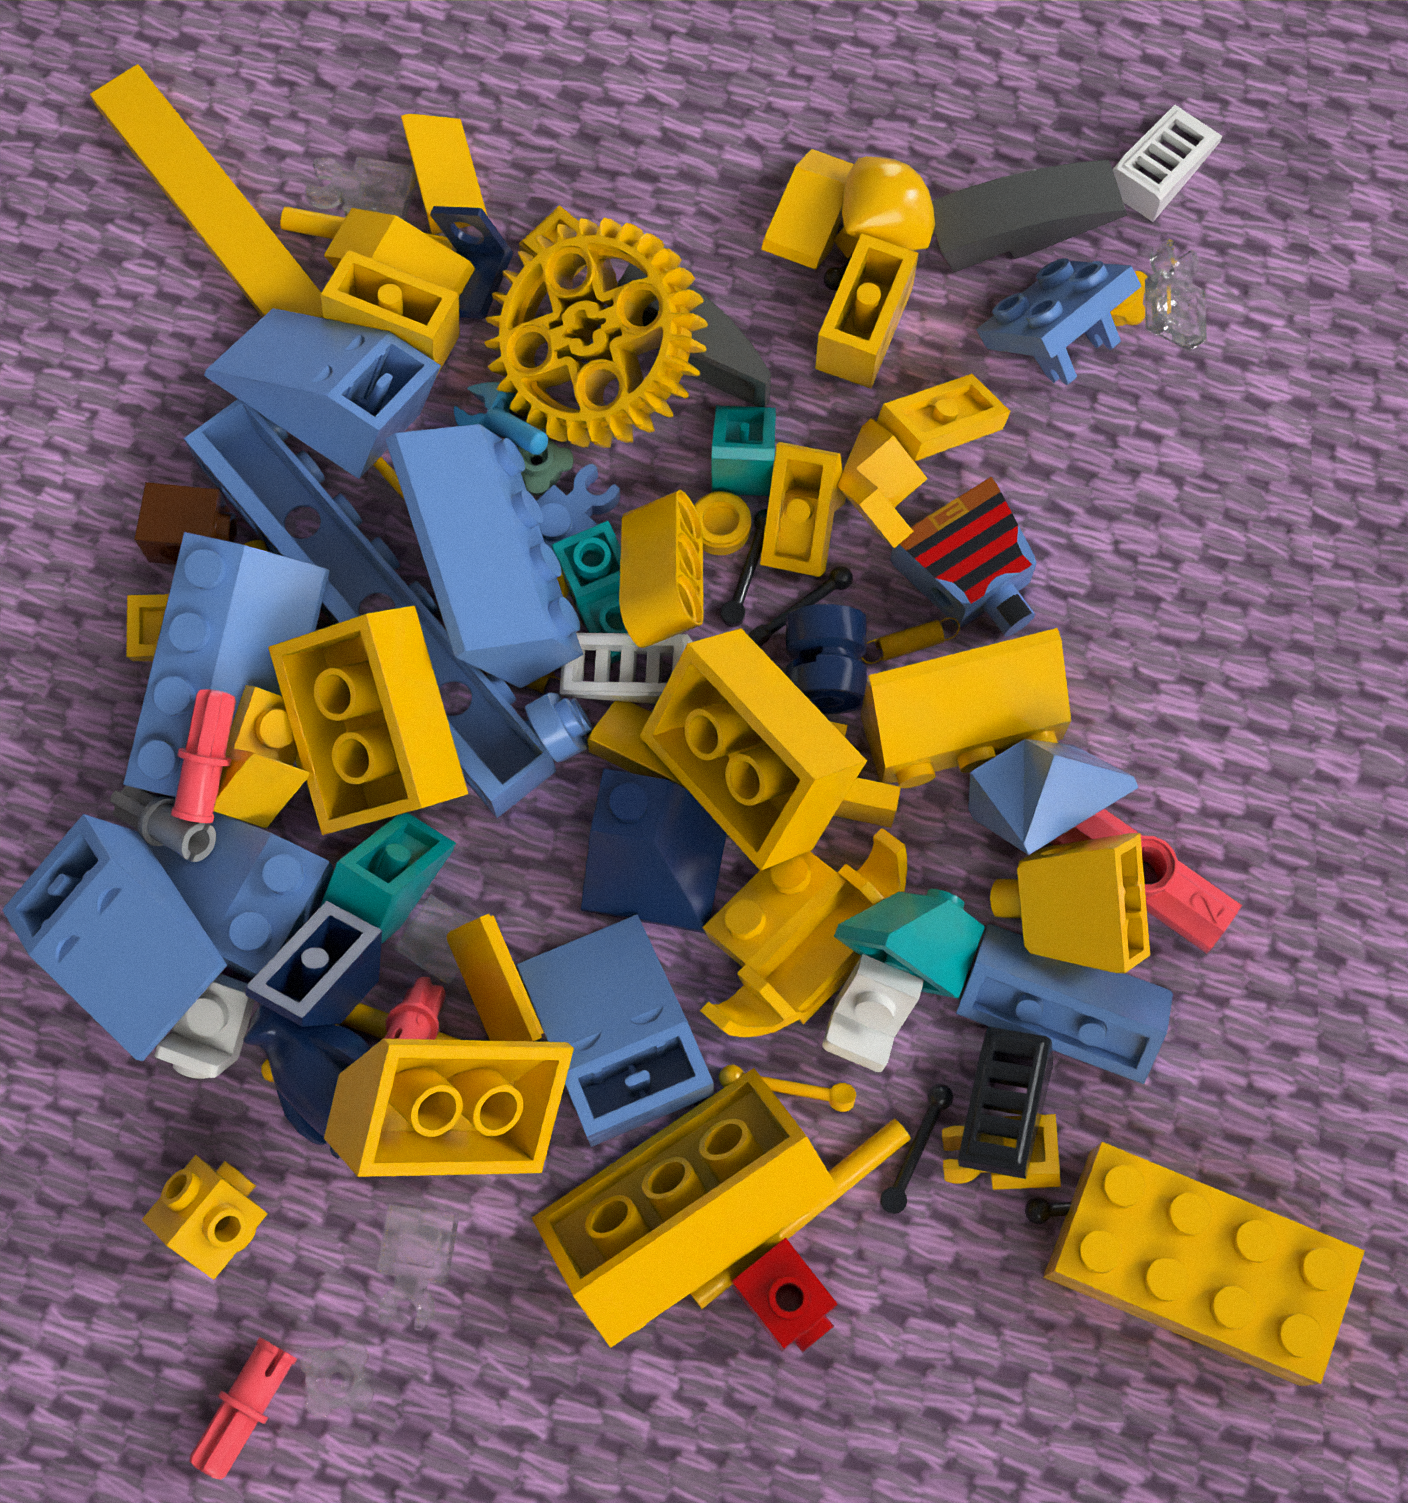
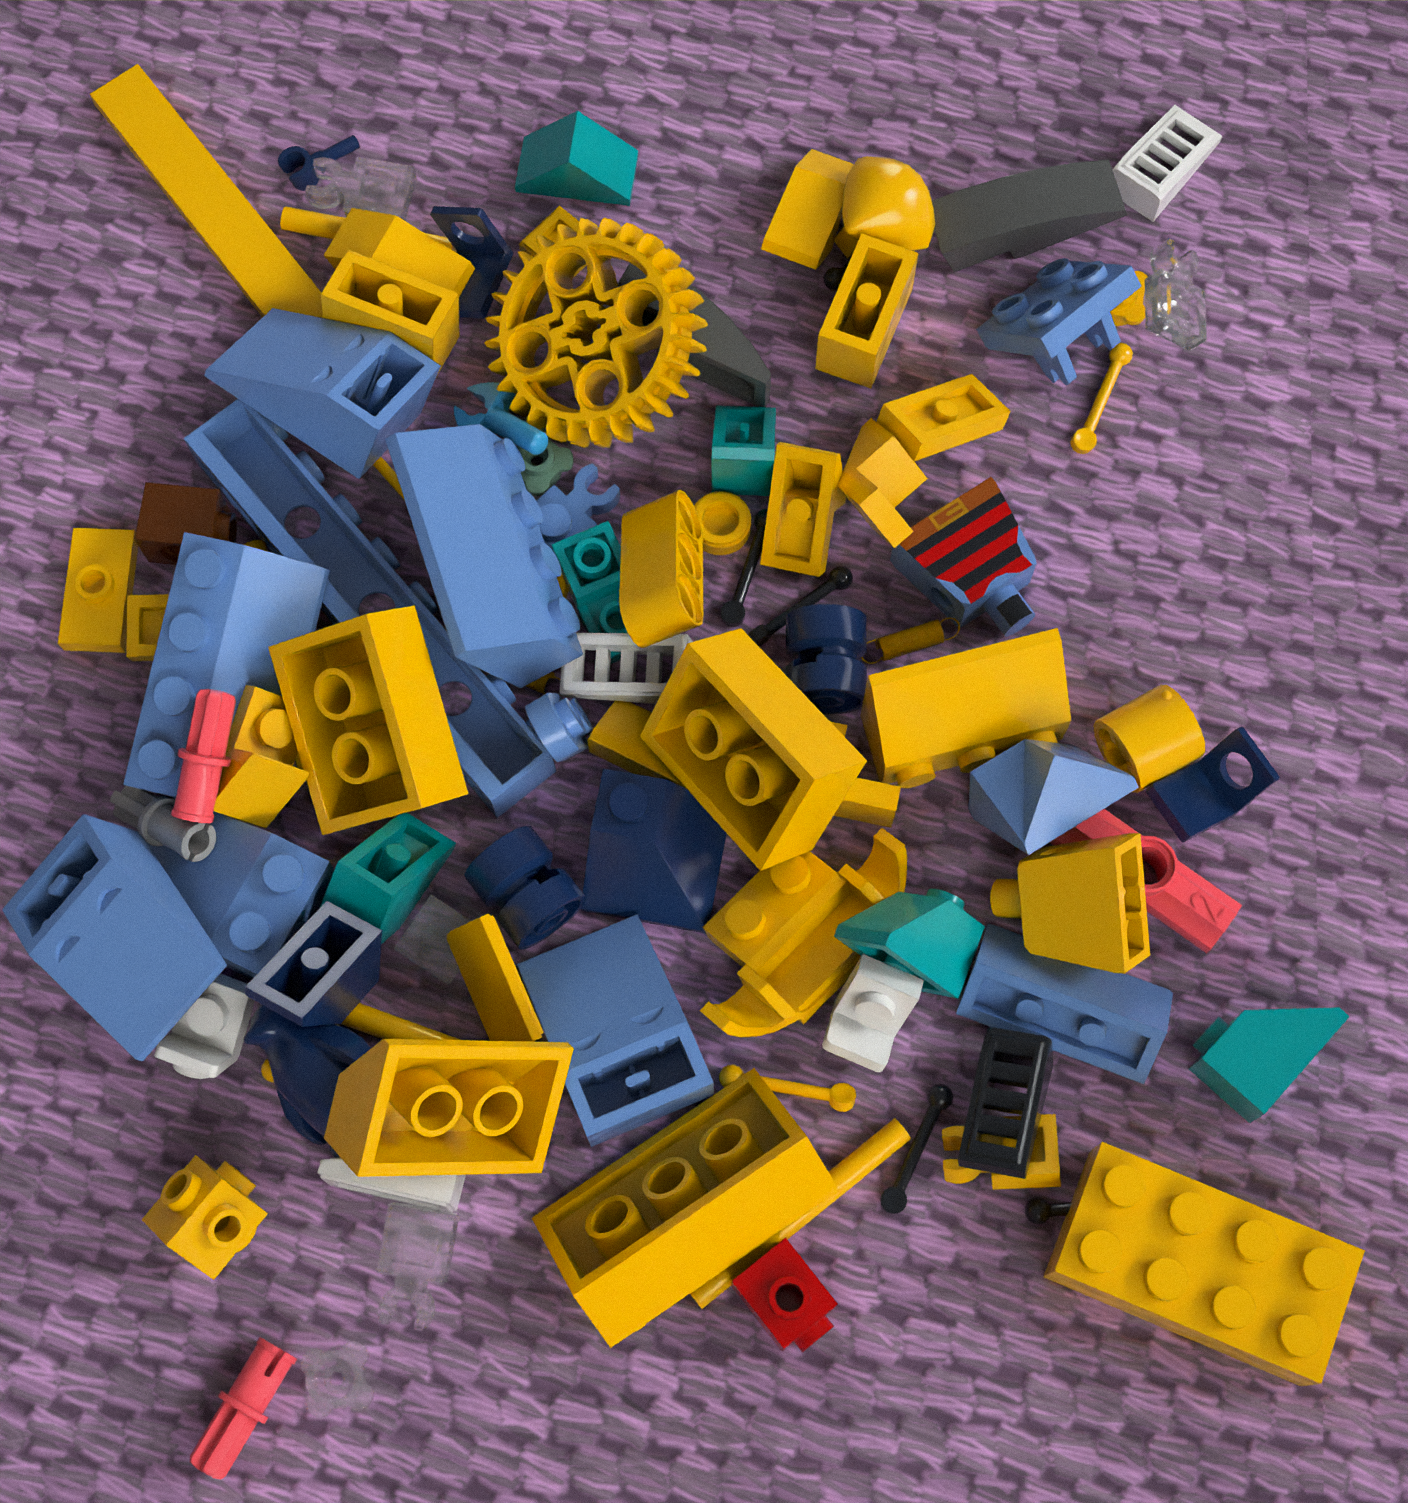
coral axle [384,976,446,1040] -> none
yellow slope [401,114,487,235] -> none
none -> yellow plate [58,528,139,653]
none -> dark blue hand [278,135,360,191]
none -> white slope [317,1157,466,1214]
none -> dark blue wheel [464,826,586,950]
none -> teal slope [515,111,639,206]
none -> yellow hinge [1070,343,1133,454]
none -> yellow piece [1093,684,1205,793]
none -> dark blue bracket [1146,727,1280,843]
none -> teal slope [1189,1007,1350,1123]

